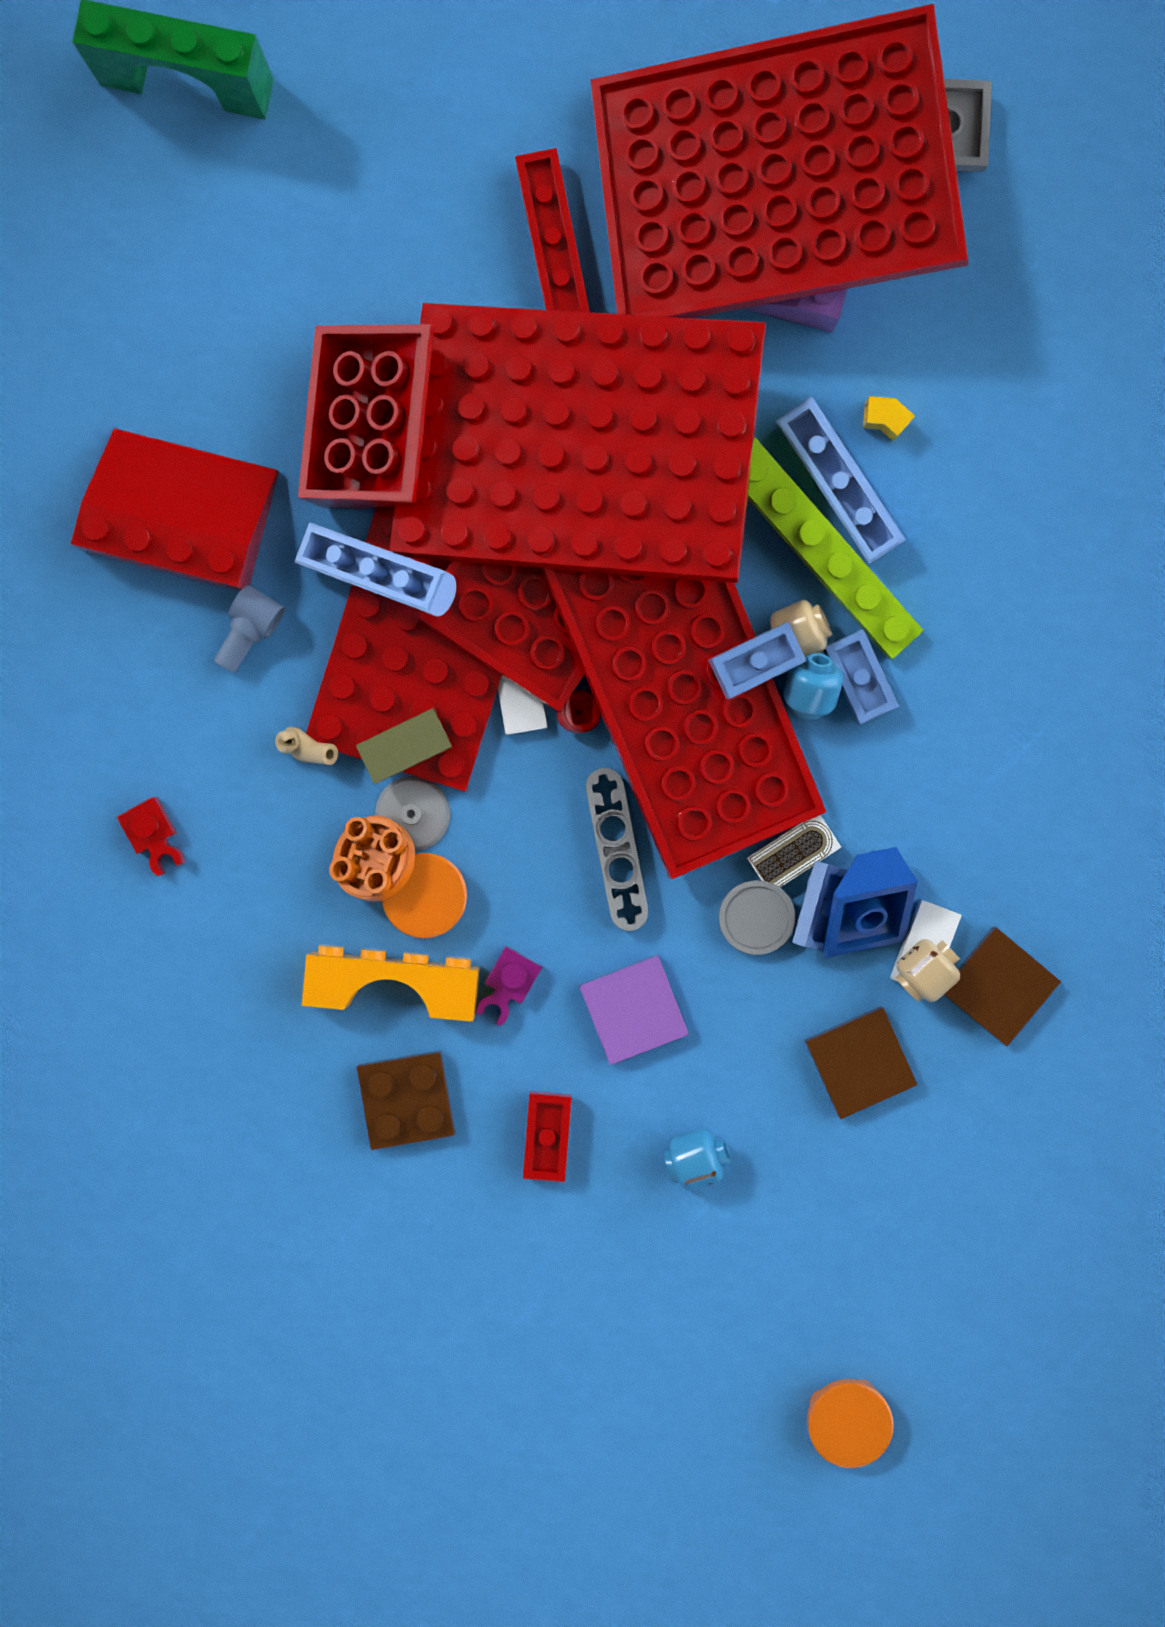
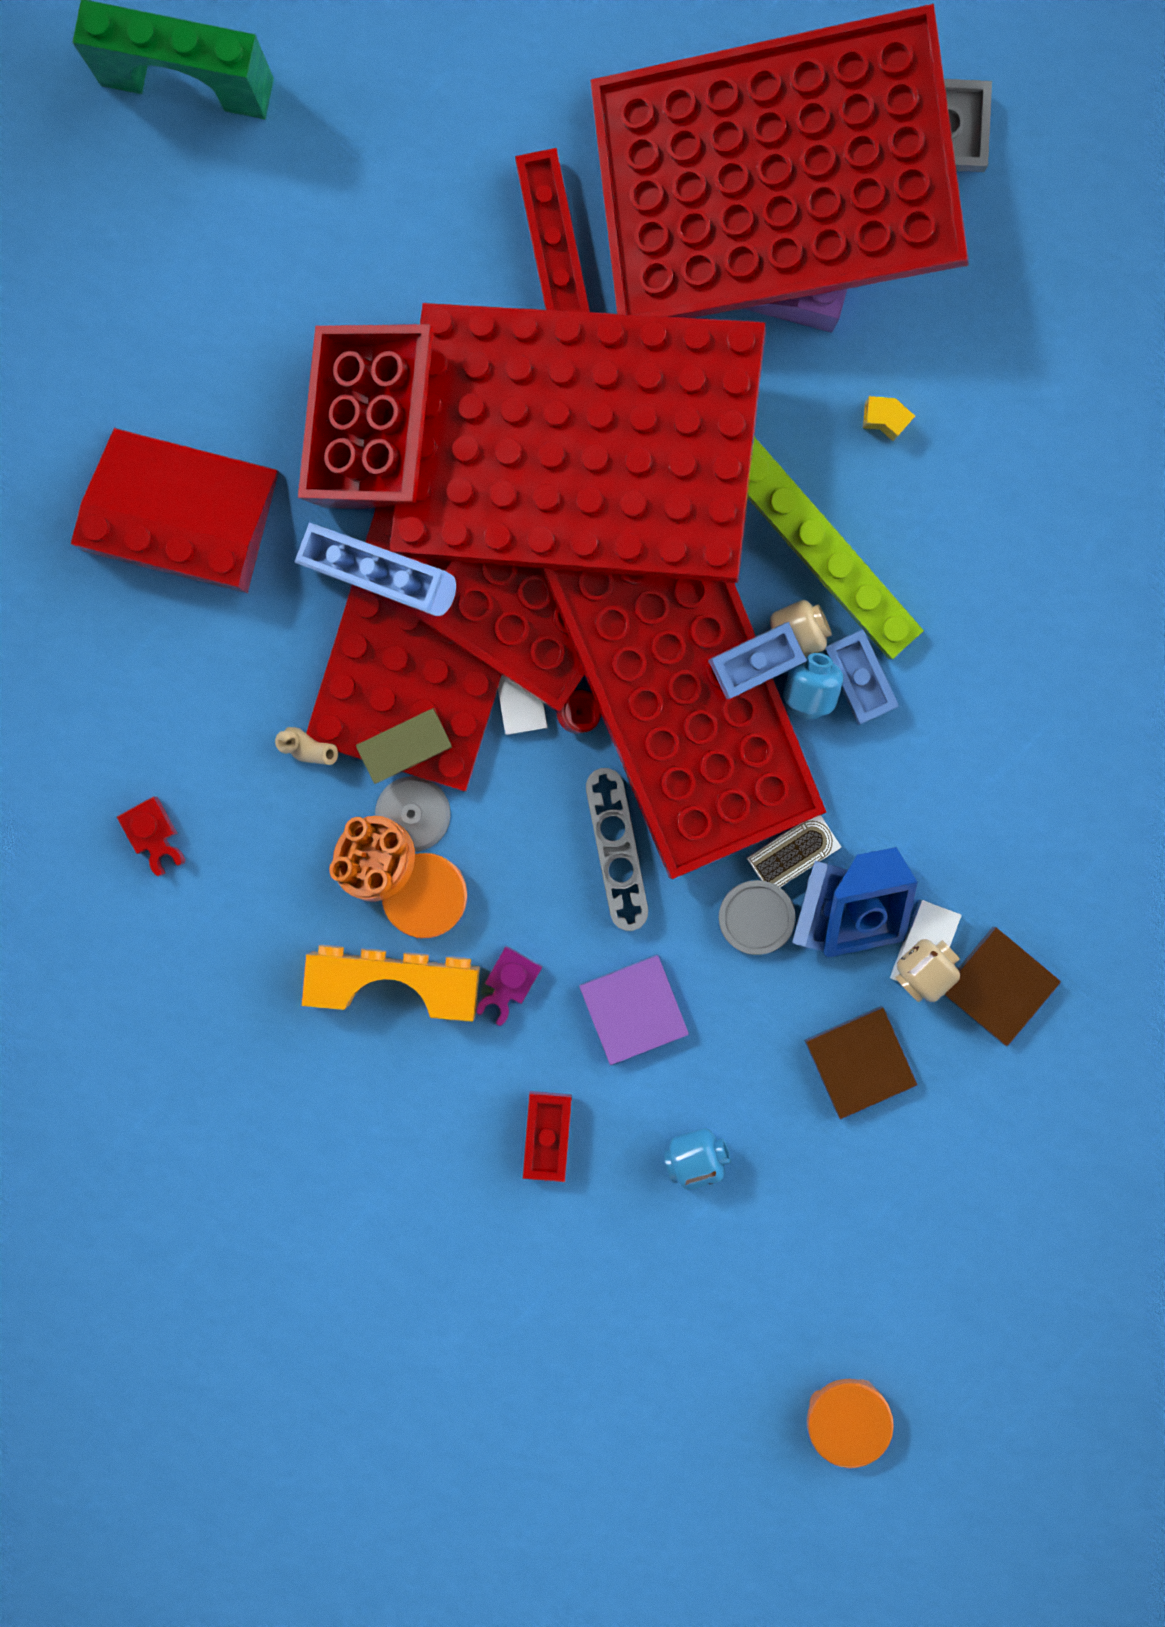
sand blue pin [214,584,285,673] -> none
reddish brown plate [357,1050,456,1150] -> none
light blue brick [776,397,906,564] -> none

